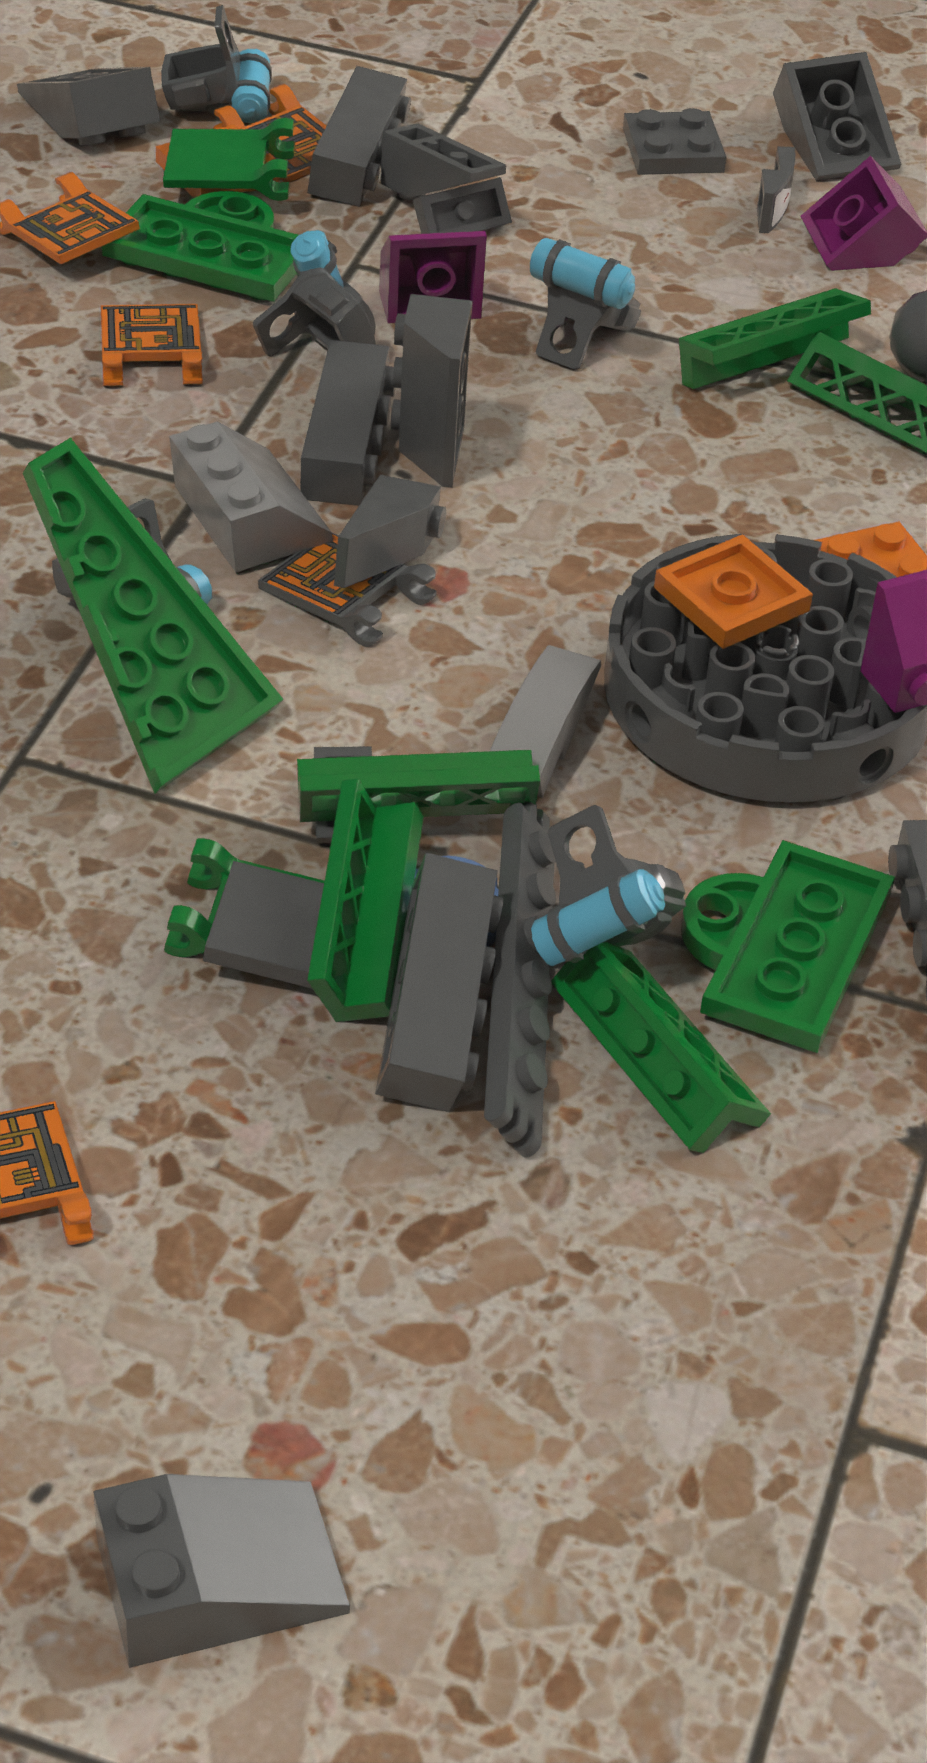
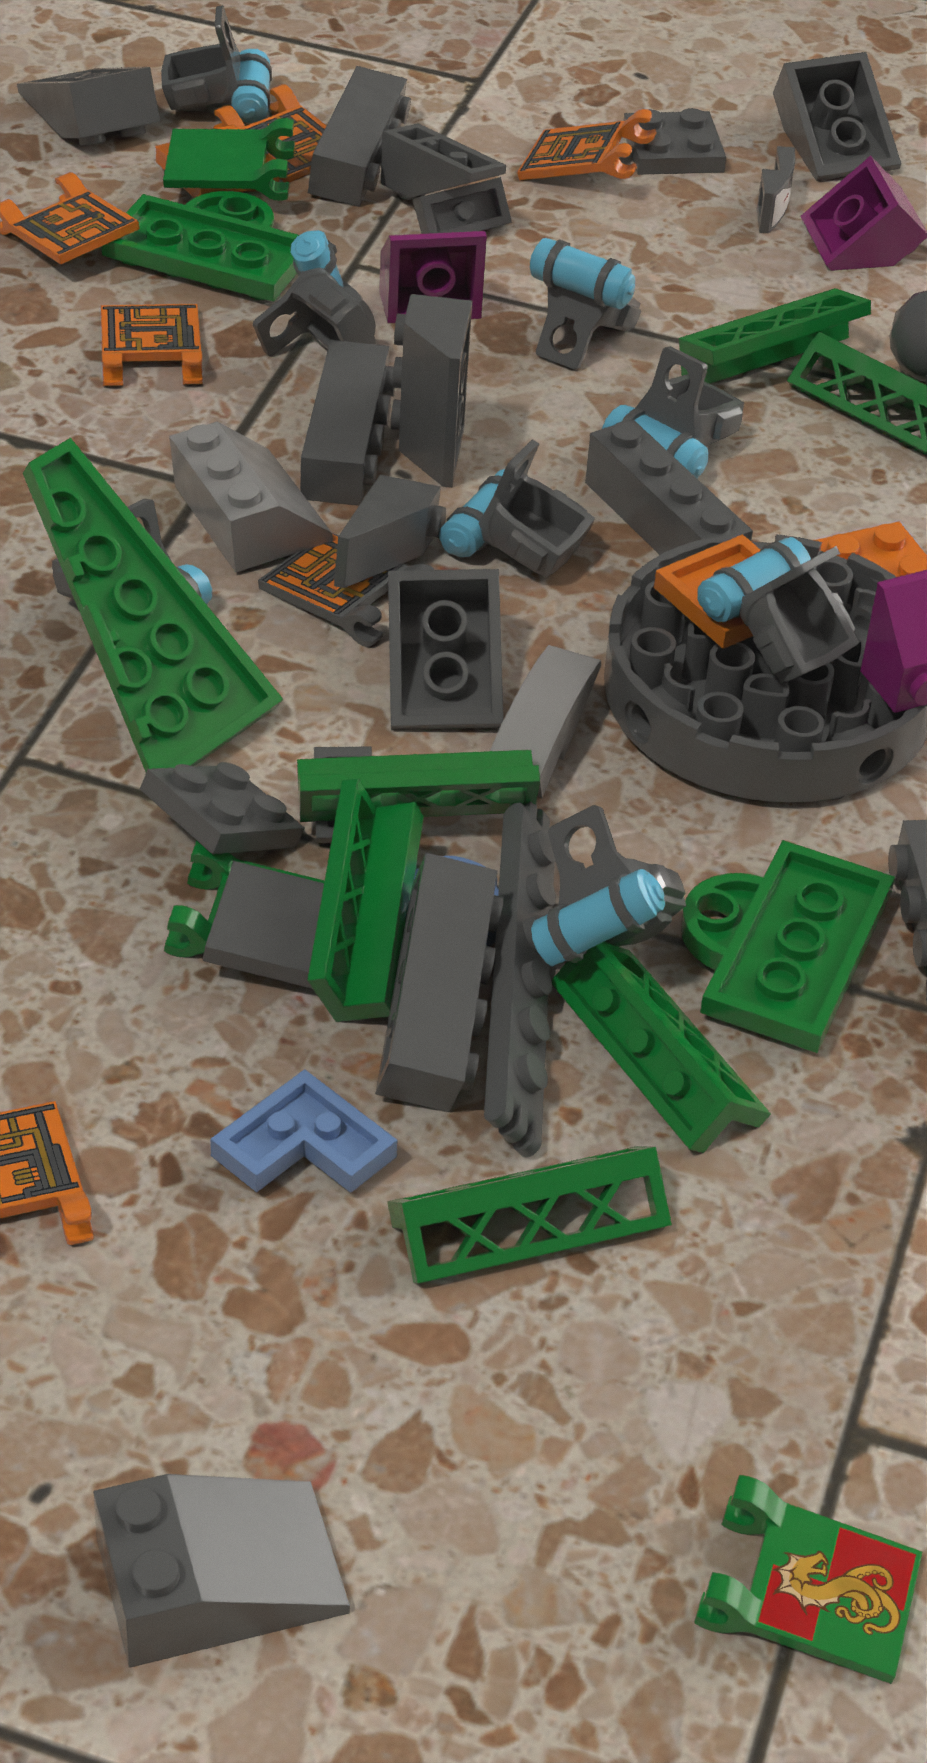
none -> dark grey plate [140,762,305,854]
none -> medium blue plate [210,1069,398,1193]
none -> green fence [387,1146,672,1283]
none -> dark grey slope [388,569,504,730]
none -> dark grey piece [439,439,595,578]
none -> flag [517,109,657,180]
none -> dark grey brick [585,419,753,555]
none -> dark grey piece [602,346,744,479]
none -> flag [694,1475,923,1684]
none -> dark grey piece [697,537,859,683]

